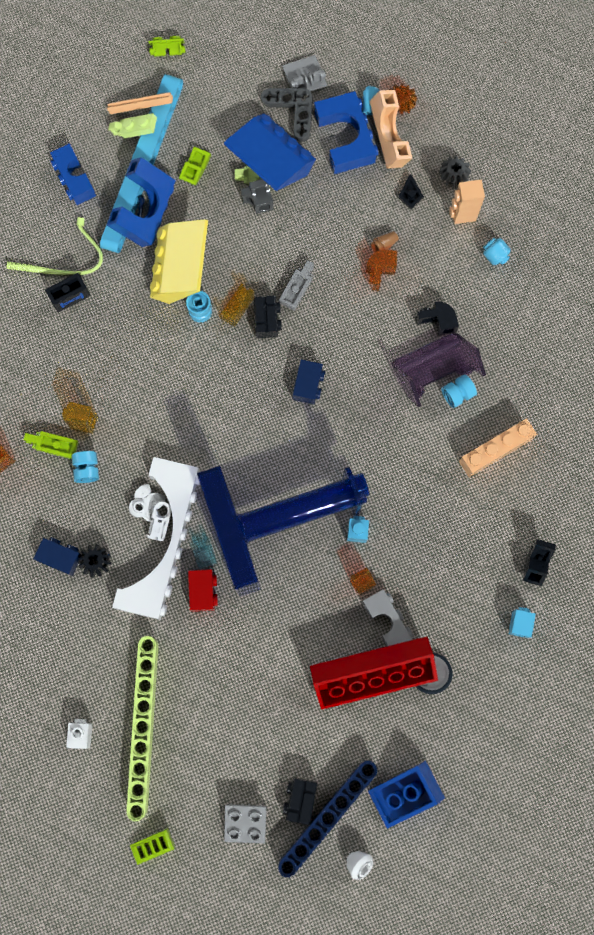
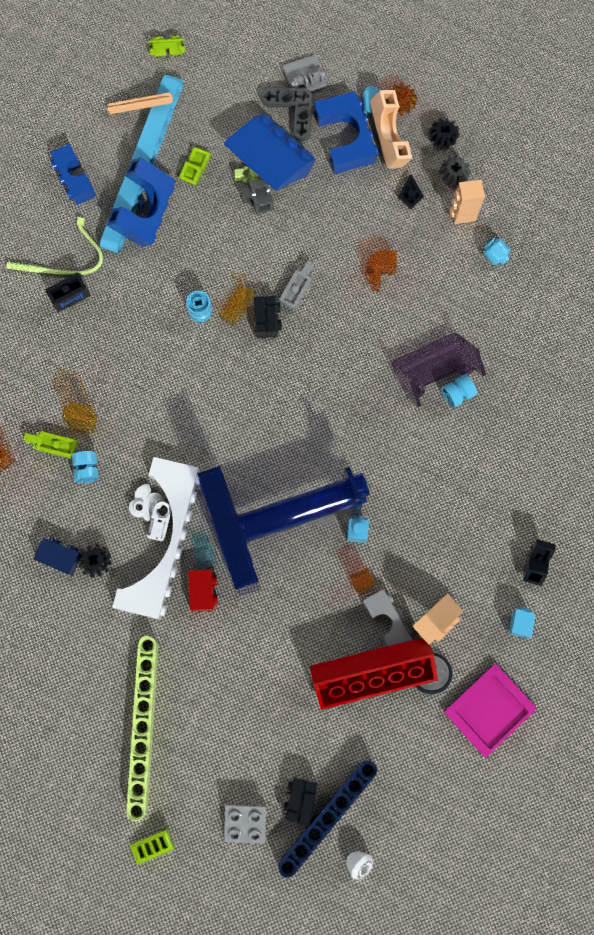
white brick [66,719,92,749] -> none
yellowish green hinge [108,113,157,138] -> none
light yellow slope [150,219,208,304] -> none
dark blue brick [293,359,326,405] -> none
blue slope [368,760,445,829] -> none
medium nougat cone [371,231,399,255] -> none
black brick [416,301,459,336] -> none
light nougat brick [459,418,537,477] -> none
none -> light nougat brick [413,593,463,644]
none -> black gear [429,117,460,150]
none -> dark pink piece [444,663,537,758]

